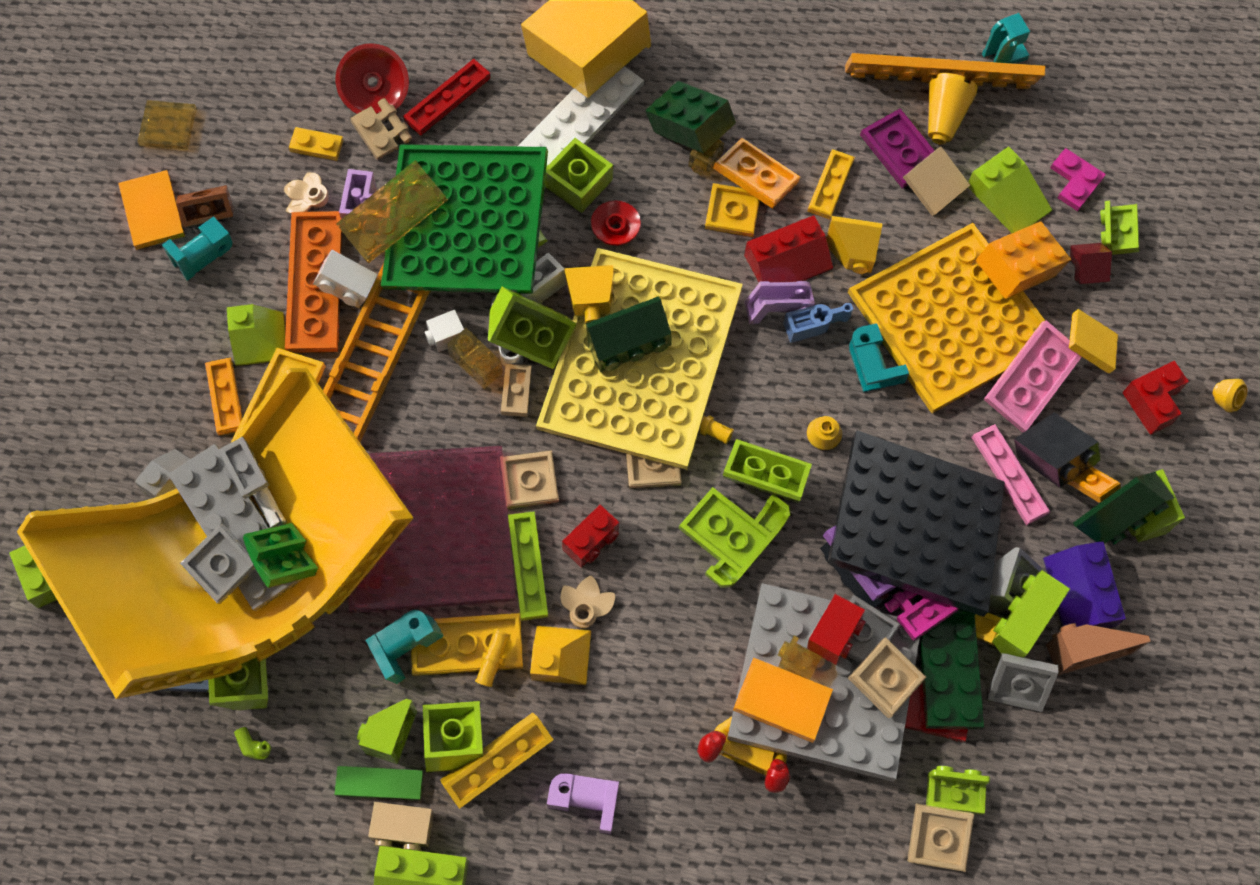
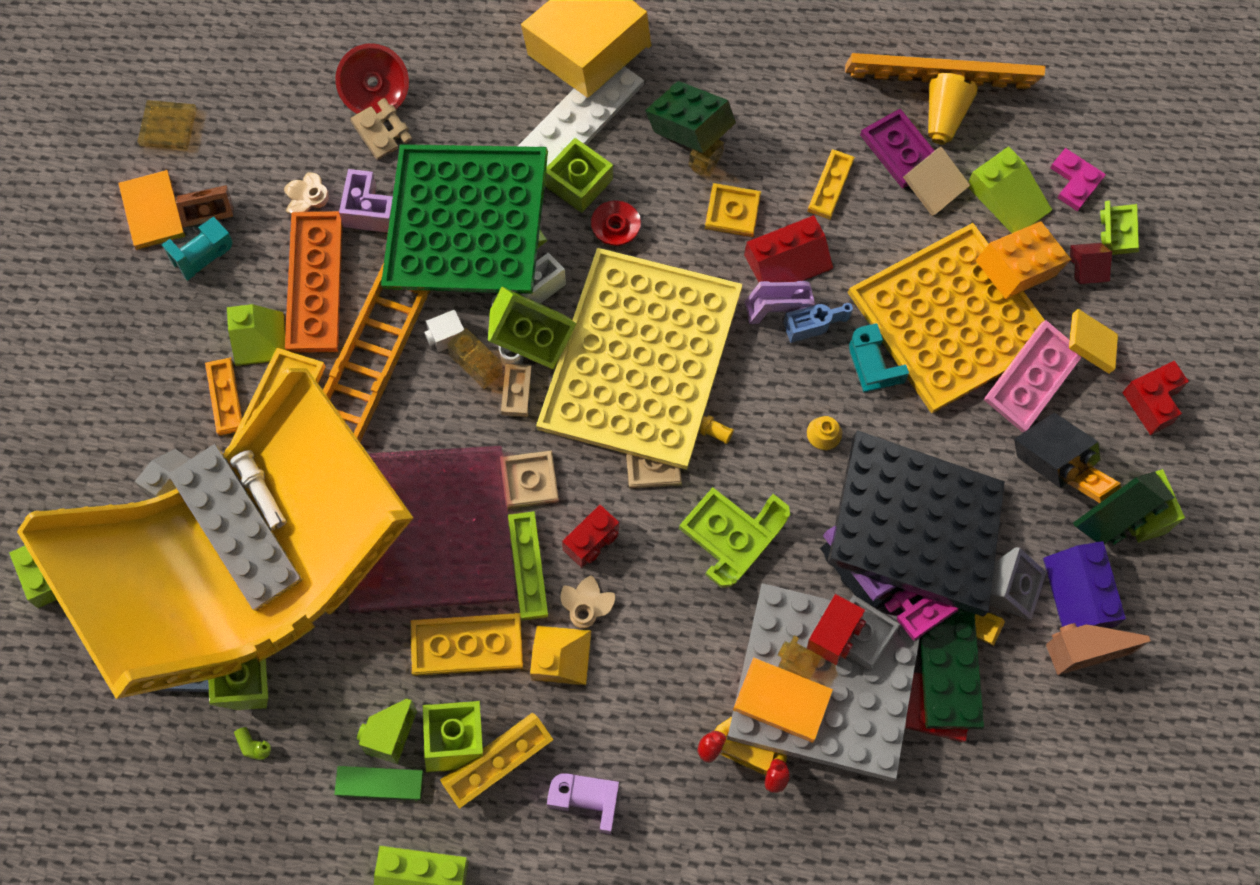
light grey plate [180,524,255,604] -> none
light grey plate [218,437,269,499] -> none
green slope [243,523,318,588] -> none
yellow plate [289,127,344,161] -> none
white brick [313,250,378,308] -> none
clear yellow plate [336,160,448,264] -> none
teal piece [366,610,444,684] -> none
tan brick [368,802,434,851] -> none
red plate [403,59,491,136] -> none
yellow pin [475,629,511,687] -> none
yellow torso [565,265,614,324] -> none
dark green slope [586,296,672,372] -> none
light orange tile [713,138,801,209] -> none
lime slope [722,439,812,503] -> none
yellow slope [826,216,882,274] -> none
tan tile [848,637,926,718] -> none
tan tile [907,803,974,872] -> none
lime bracket [926,766,990,815] -> none
bright pink tile [971,424,1050,525] -> none
teal piece [982,13,1030,64] -> none
light grey plate [987,653,1058,712] -> none
lime slope [992,570,1070,658] -> none
yellow cone [1213,379,1248,413] -> none

